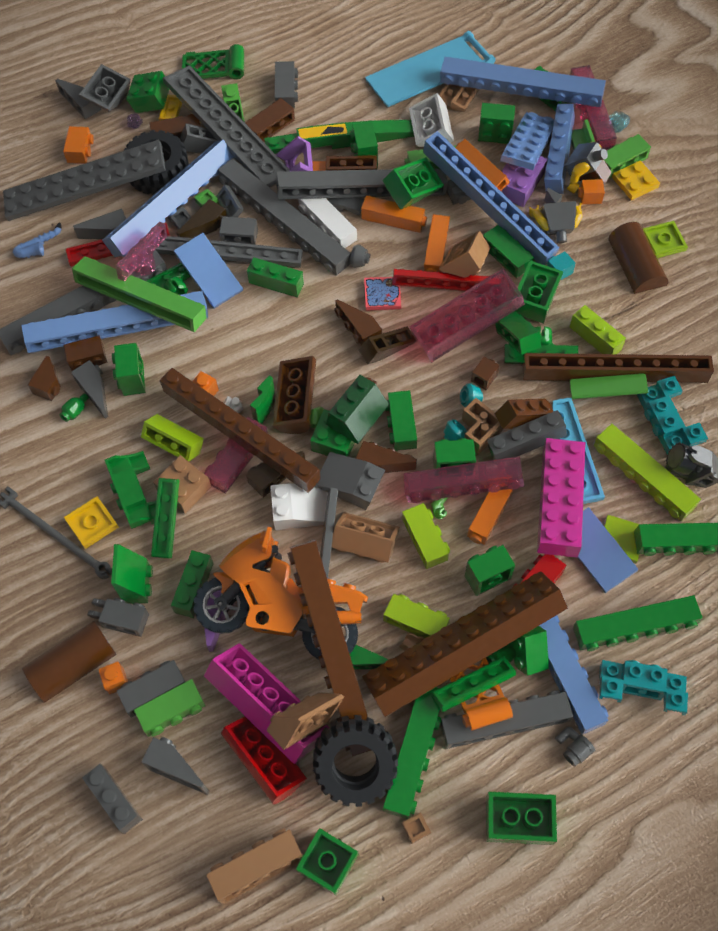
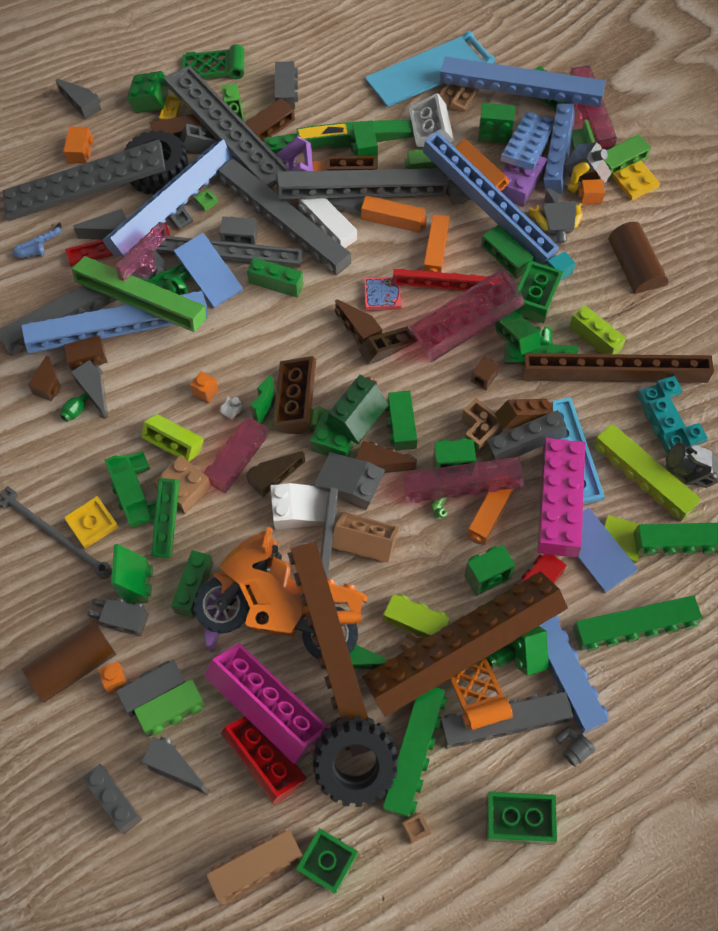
dark grey slope [79,64,131,112] -> none
green brick [112,343,146,396] -> none
clear purple plate [127,113,143,129] -> none
reddish brown brick [159,368,320,493] -> none
dark brown slope [176,199,227,238] -> none
dark grey plate [216,185,244,217] -> none
medium nougat slope [267,692,344,750] -> none
dark grey cone [350,244,370,268] -> none
green slope [382,157,444,210] -> none
lime brick [402,503,450,569] -> none
green tile [432,657,516,712] -> none
medium nougat slope [439,230,491,278] -> none
teal cone [444,419,467,441] -> none
teal cone [460,383,483,408] -> none
bright green slope [570,373,648,399] -> none
teal bracket [599,660,688,716] -> none
clear light blue cone [608,111,630,133] -> none
lime tile [643,221,688,258] -> none

